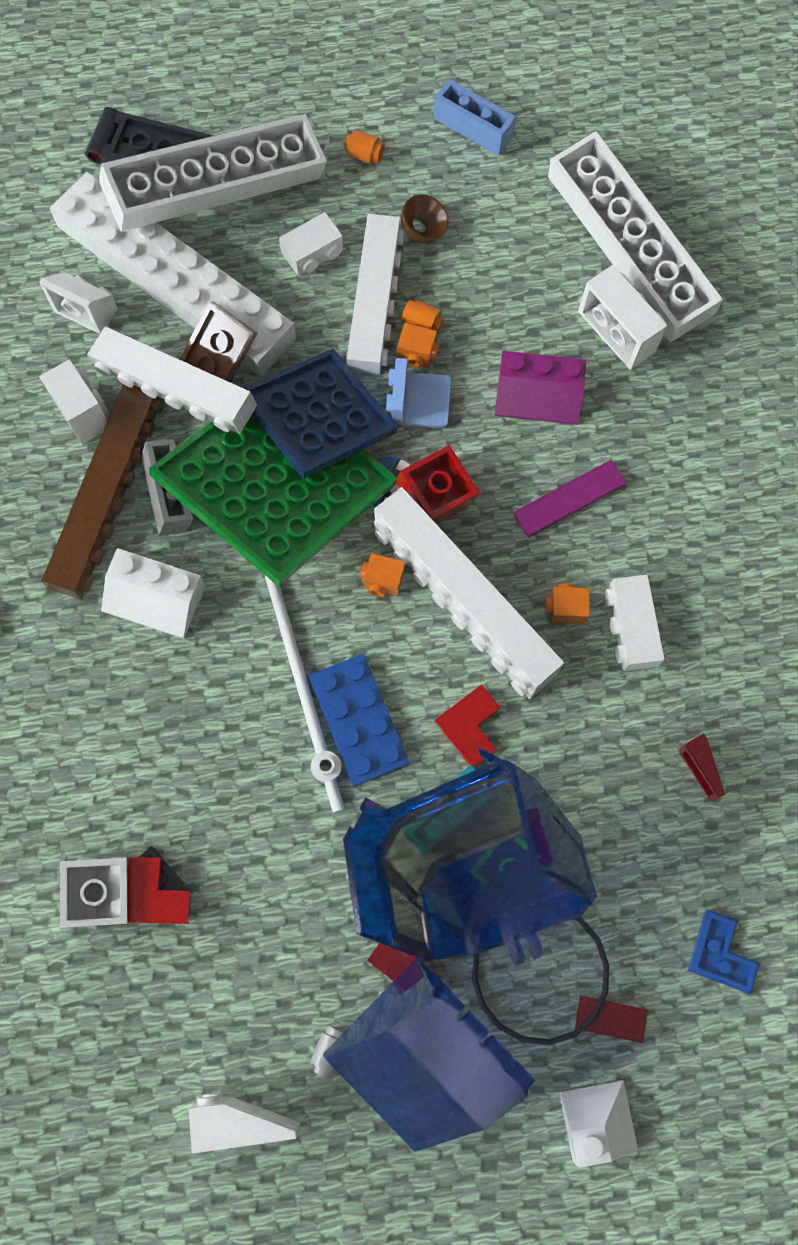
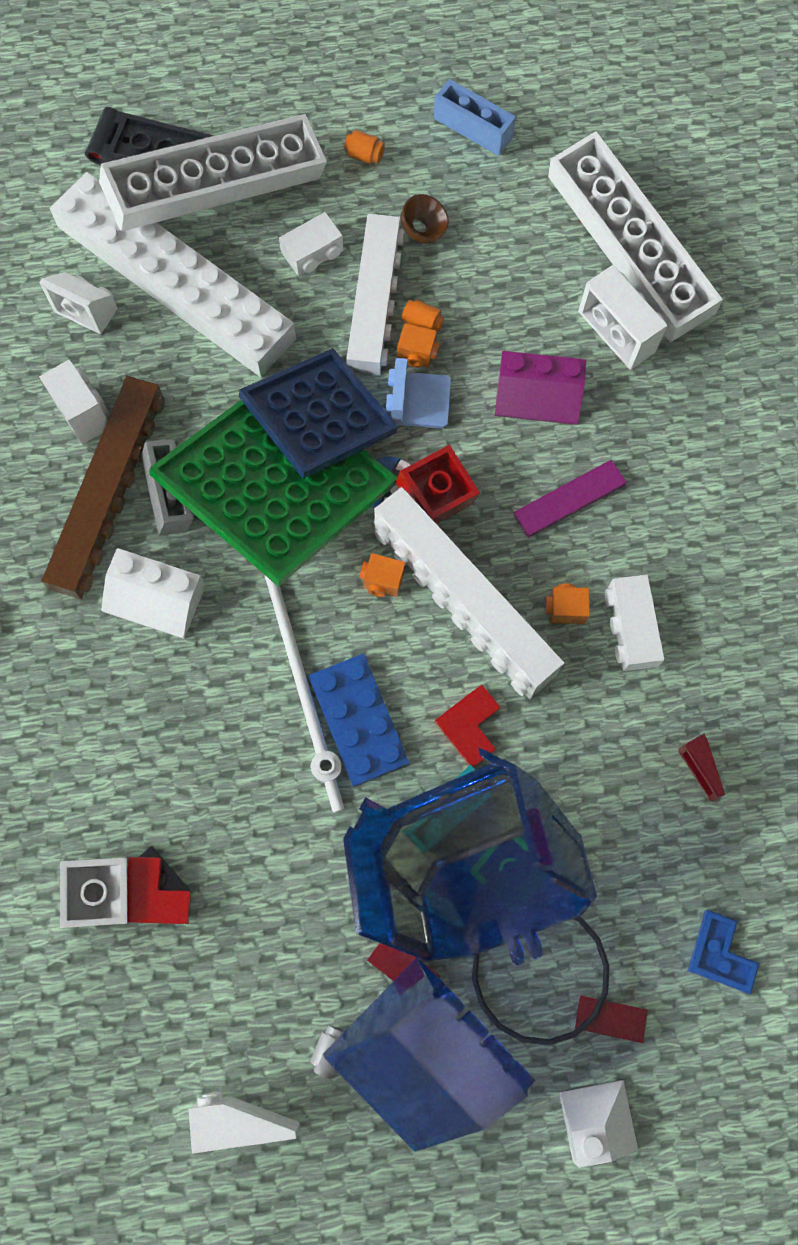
white brick [87,327,257,434] -> none
tile [179,301,258,383] -> none

